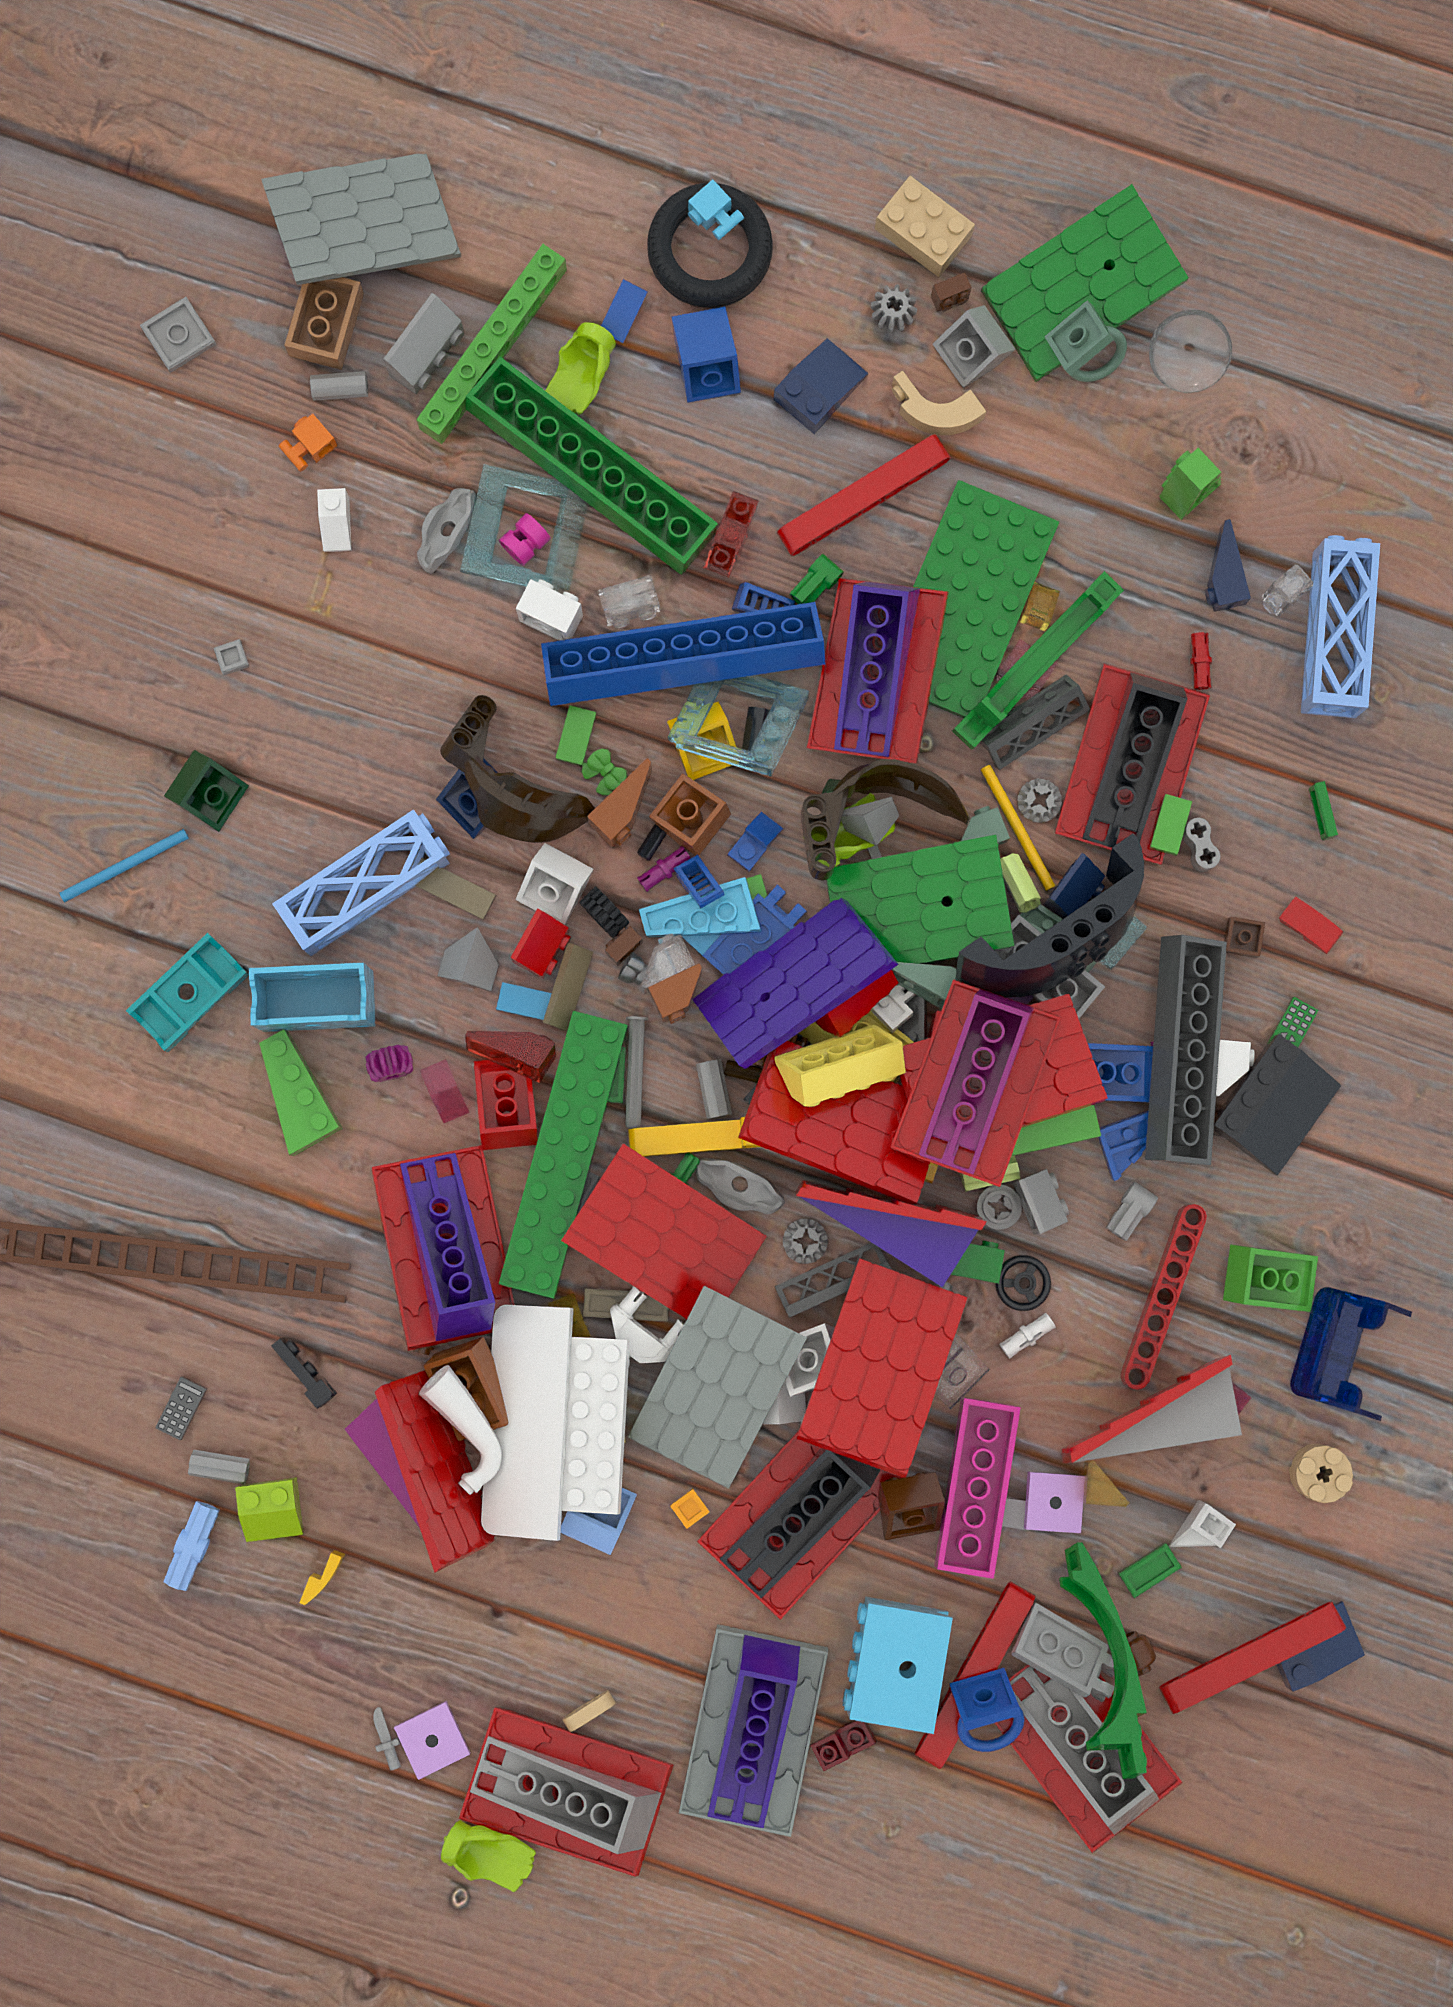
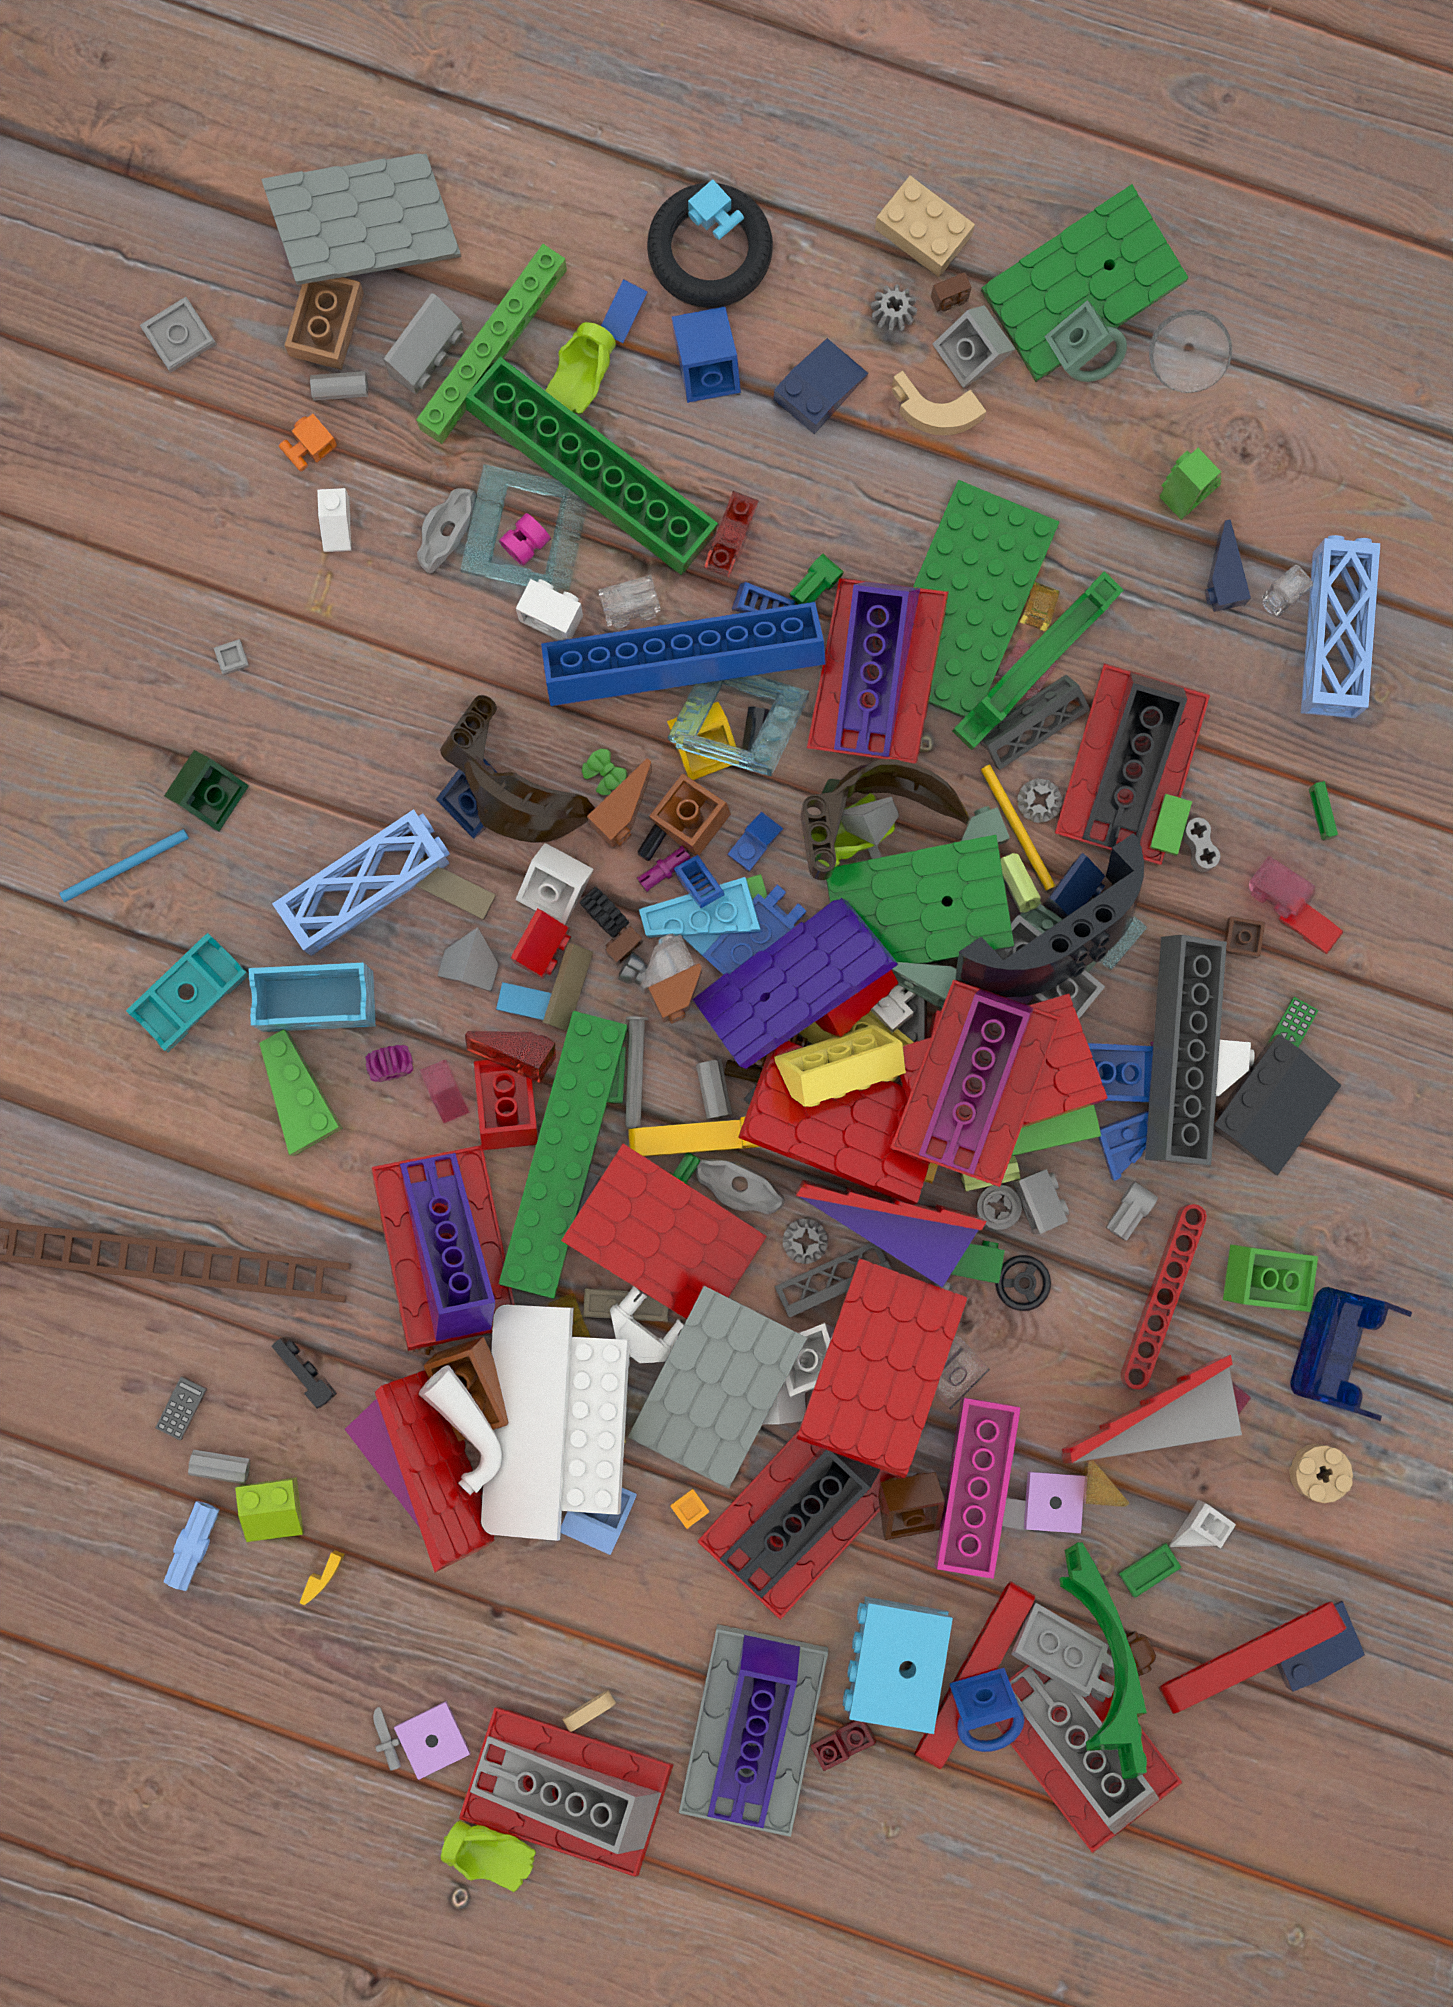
bright green tile [555,705,597,767] -> none
red beam [777,434,951,556] -> none
white pin [999,1312,1056,1359] -> none
red pin [1190,632,1212,690] -> none
none -> clear pink brick [1249,856,1315,920]

